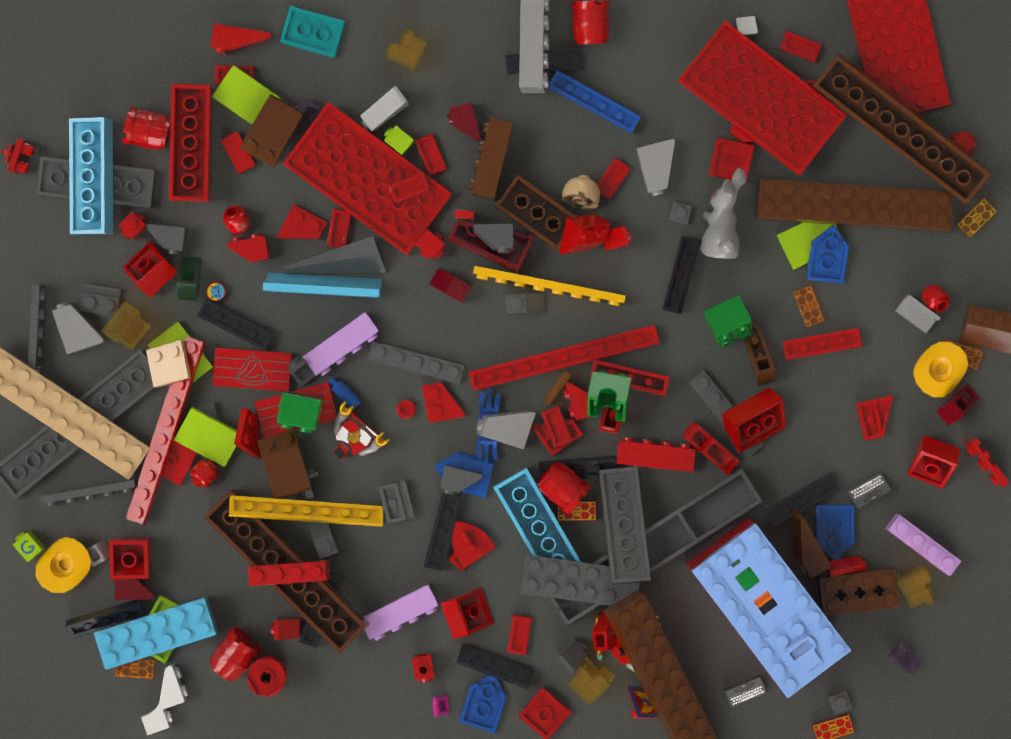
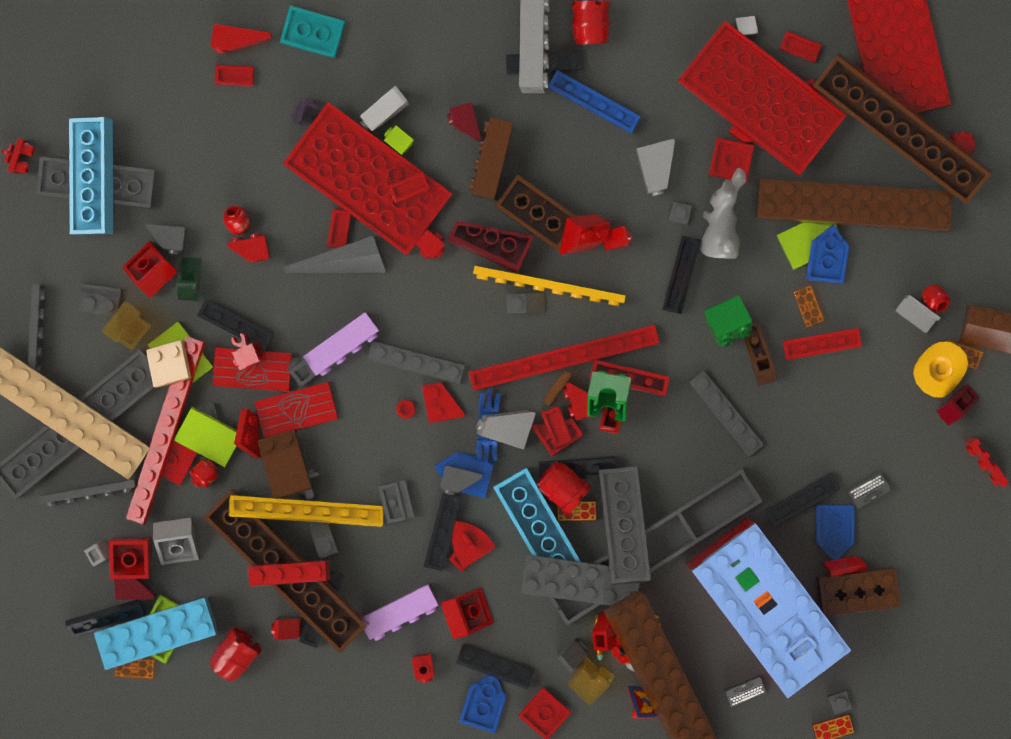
lime brick [13,531,46,562] -> none
yellow hat [36,537,91,593] -> none
light grey slope [52,302,107,354] -> none
red brick [118,211,147,240] -> none
red piece [122,106,171,150] -> none
white arch [141,663,188,735] -> none
red brick [169,84,213,202] -> none
tile [206,282,226,301] -> none
lime tile [212,65,281,124] -> none
red tile [221,131,256,174] -> none
reddish brown slope [240,94,304,167] -> none
red piece [247,655,288,697] -> none
medium azure arch [263,272,382,298] -> none
red wing [277,205,328,240] -> none
green piece [277,392,323,433] -> none
blue cylinder [329,377,362,411] -> none
torso [334,401,390,459] -> none
clear yellow plate [383,29,427,71] -> none
red tile [415,134,447,176] -> none
dark red slope [429,268,471,303] -> none
dark pink slope [432,695,449,717] -> none
red tile [455,209,475,221] -> none
dark grey slope [473,224,514,253] -> none
red tile [507,614,532,655] -> none
tan cylinder [561,175,600,210] -> none
red tile [597,158,631,200] -> none
red brick [616,437,696,472] -> none
red slope [681,421,740,475] -> none
red slope [722,388,787,453] -> none
reddish brown slope [792,509,831,578] -> none
red wing [855,395,893,441] -> none
lavender brick [885,513,961,576] -> none
clear purple bracket [888,642,923,675] -> none
clear yellow plate [897,563,934,609] -> none
red slope [907,435,960,489] -> none
clear orange tile [956,198,998,238] -> none
none -> light grey slope [153,518,199,565]
none -> brick [231,333,266,370]

